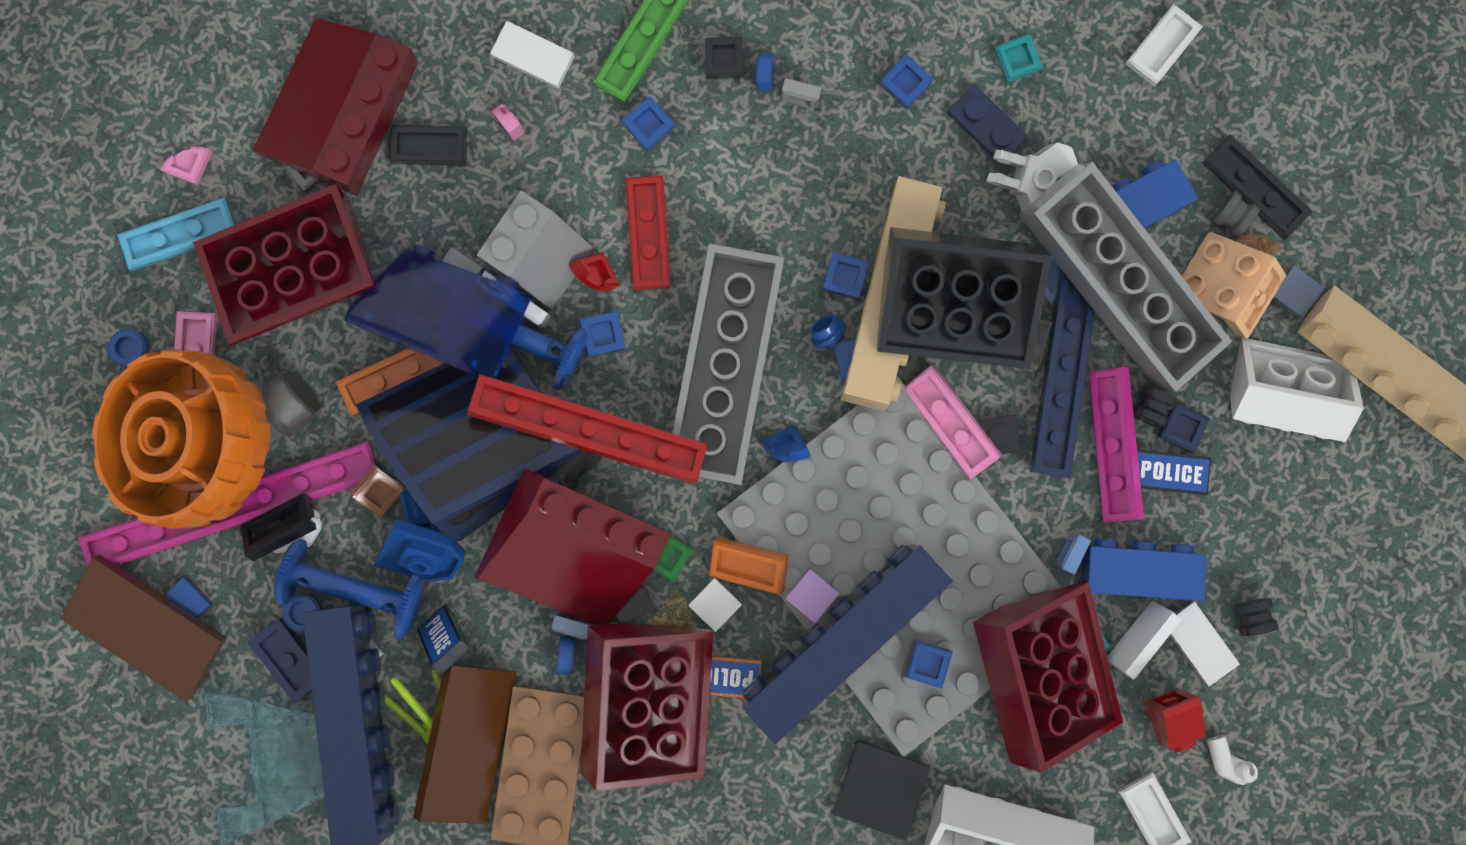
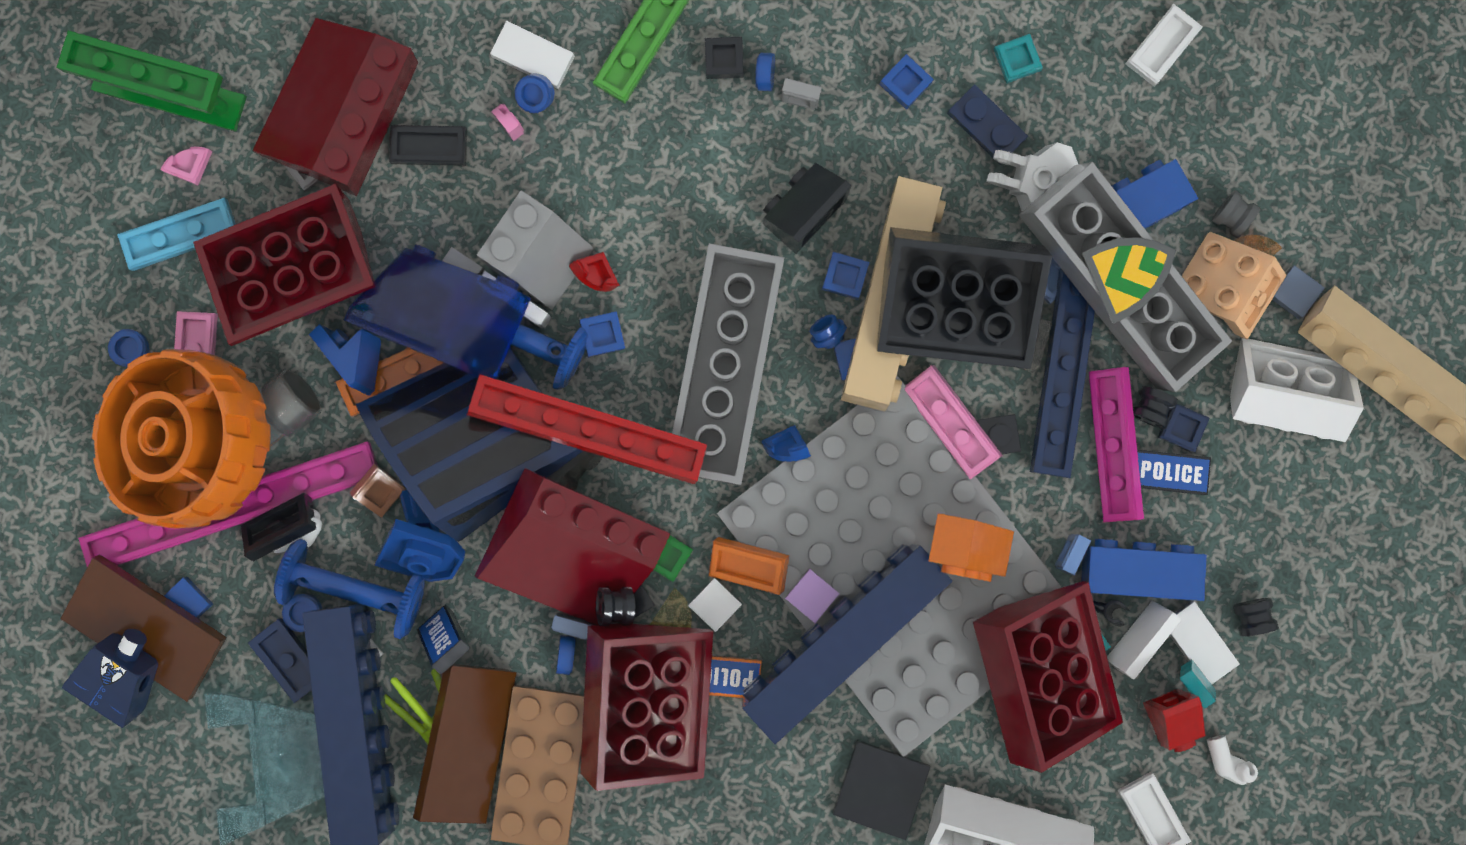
blue plate [622,96,675,152] -> none
red tile [625,175,671,291] -> none
blue tile [904,639,953,689] -> none
black tile [1202,134,1313,240] -> none
none -> green fence [56,30,247,132]
none -> dark blue torso [62,629,158,728]
none -> blue slope [309,324,381,396]
none -> blue tile [515,73,555,113]
none -> black wheel [596,587,635,626]
none -> black slope [763,163,852,254]
none -> orange brick [929,513,1014,582]
none -> sticker [1082,237,1176,324]
none -> black hand [1093,600,1130,627]
none -> teal tile [1180,659,1216,709]

